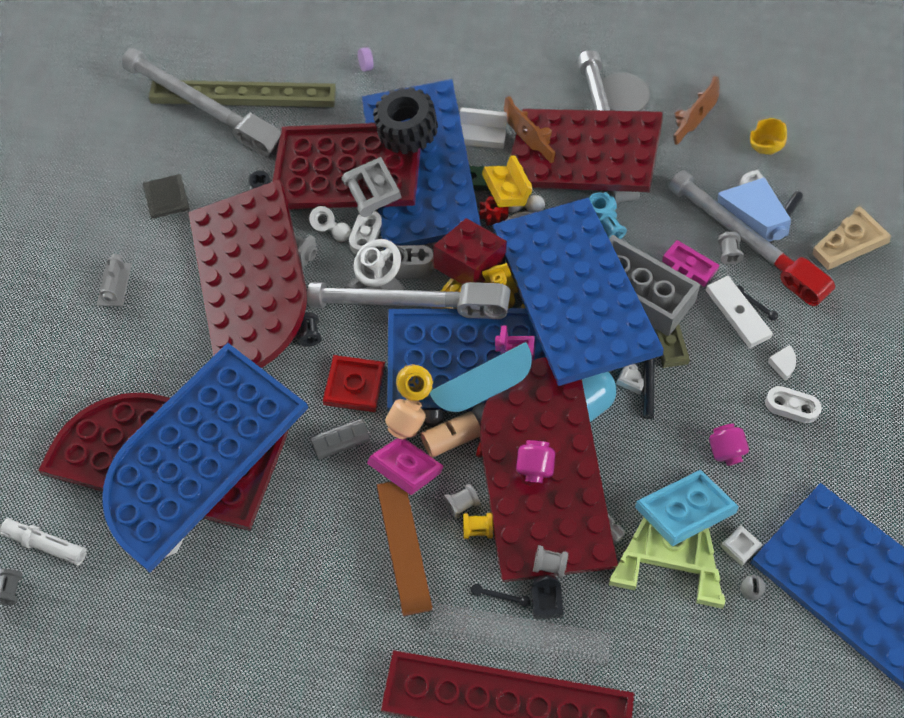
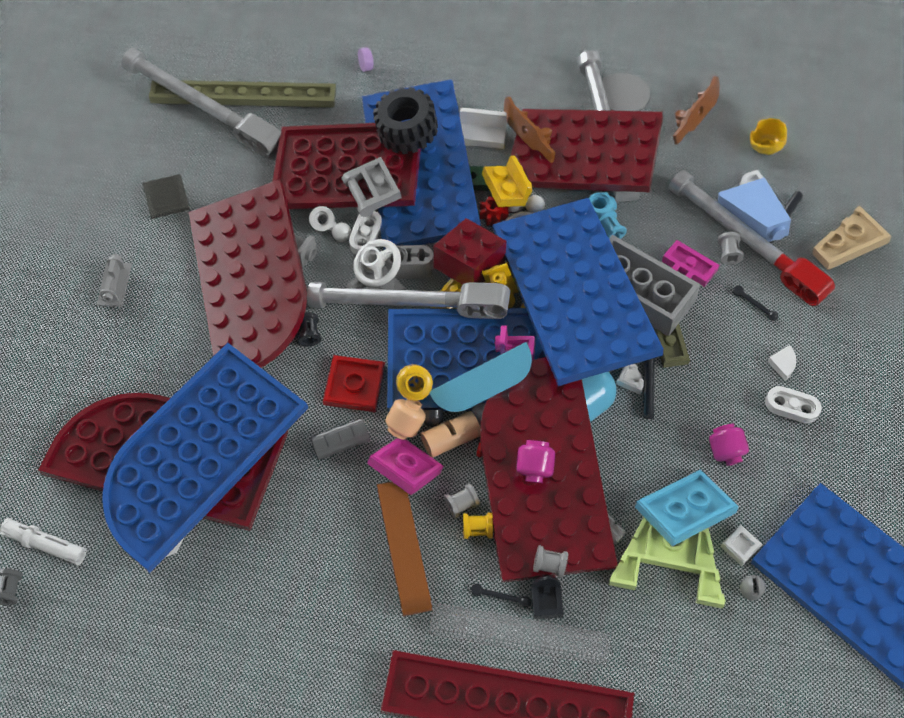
black bush [248,171,271,190] -> none
white tile [706,276,773,349] -> none

